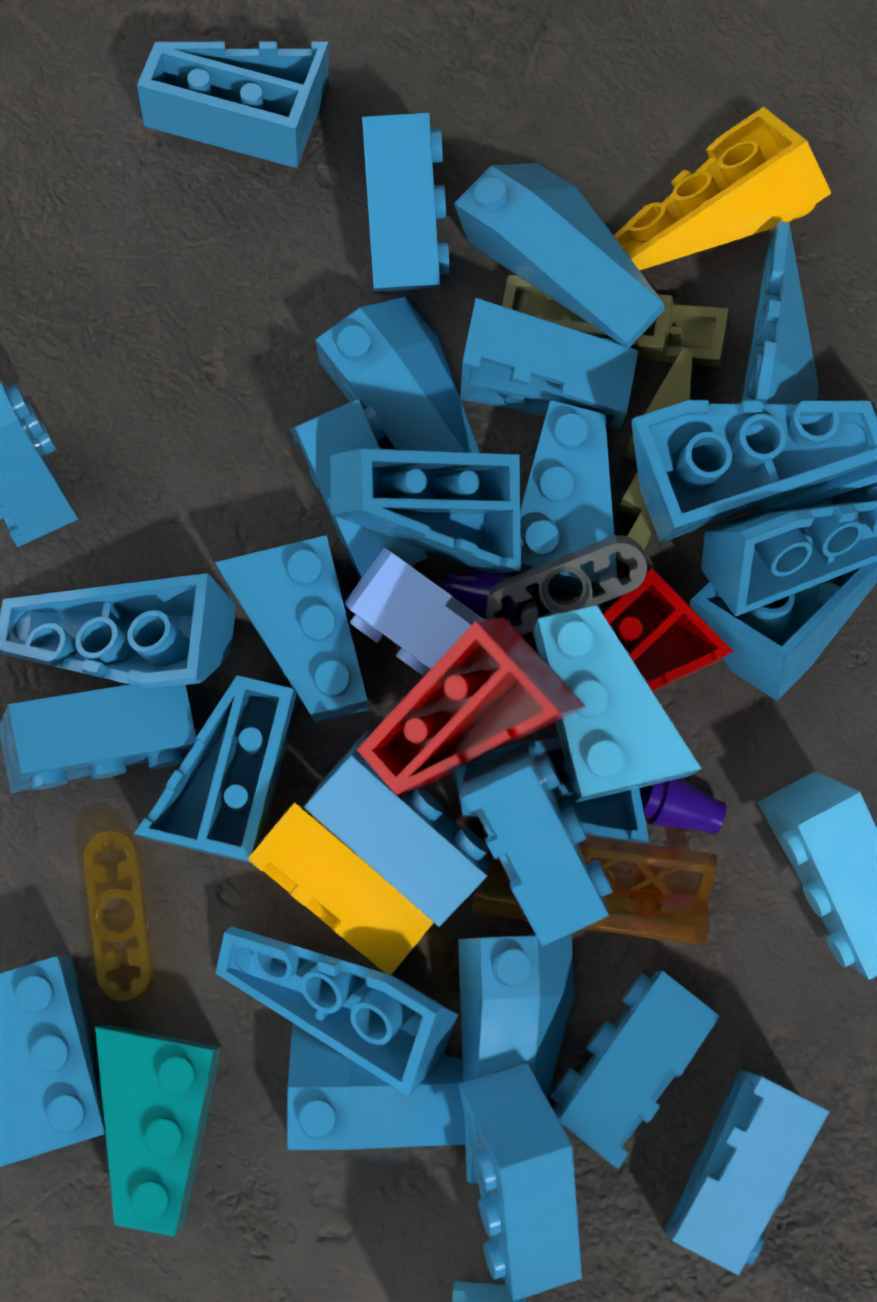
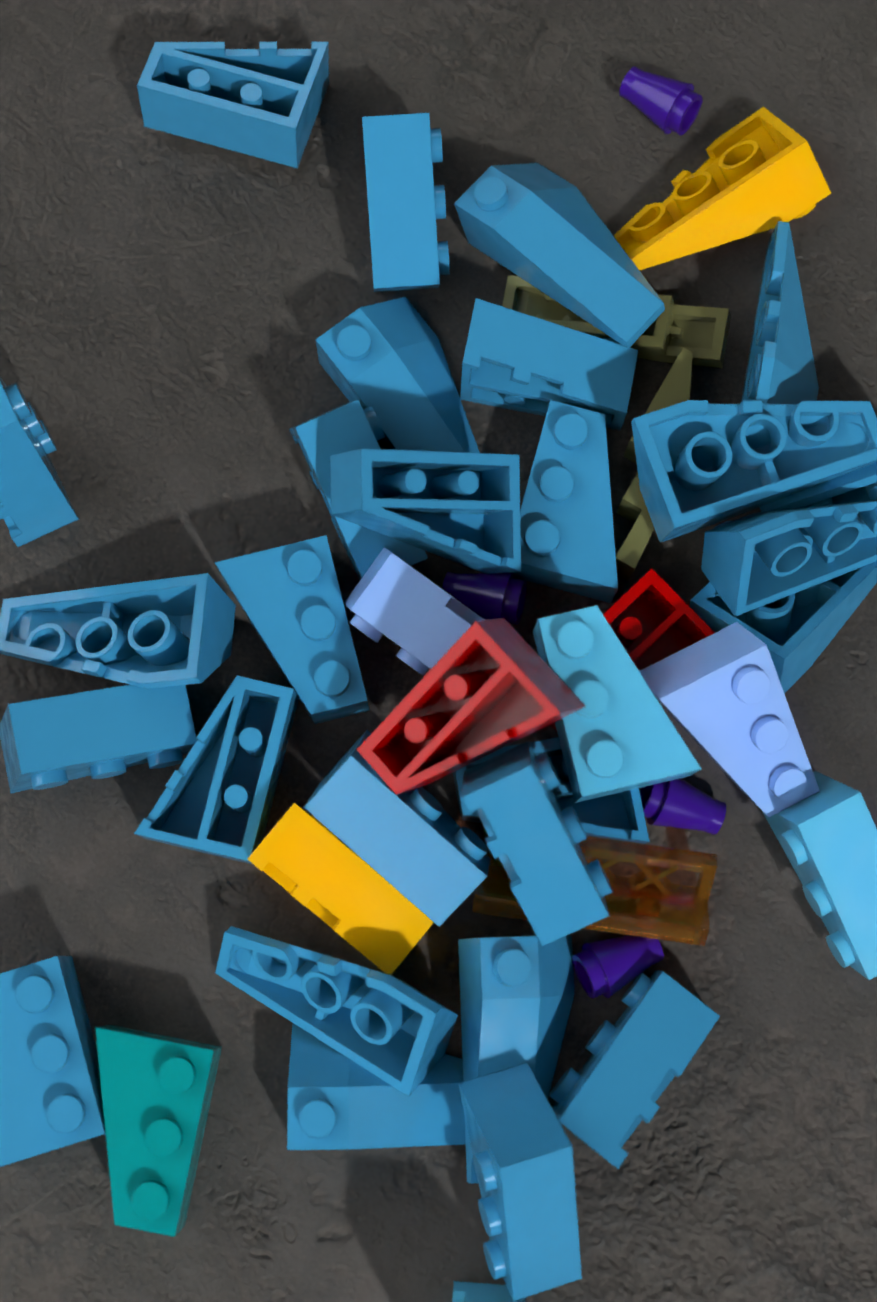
clear yellow beam [84,831,154,1001] -> none
dark grey beam [485,535,647,635] -> none
dark azure wedge [664,1069,830,1276] -> none
none -> dark purple cone [572,928,664,999]
none -> dark purple cone [619,66,702,135]
none -> light blue wedge [639,622,820,818]

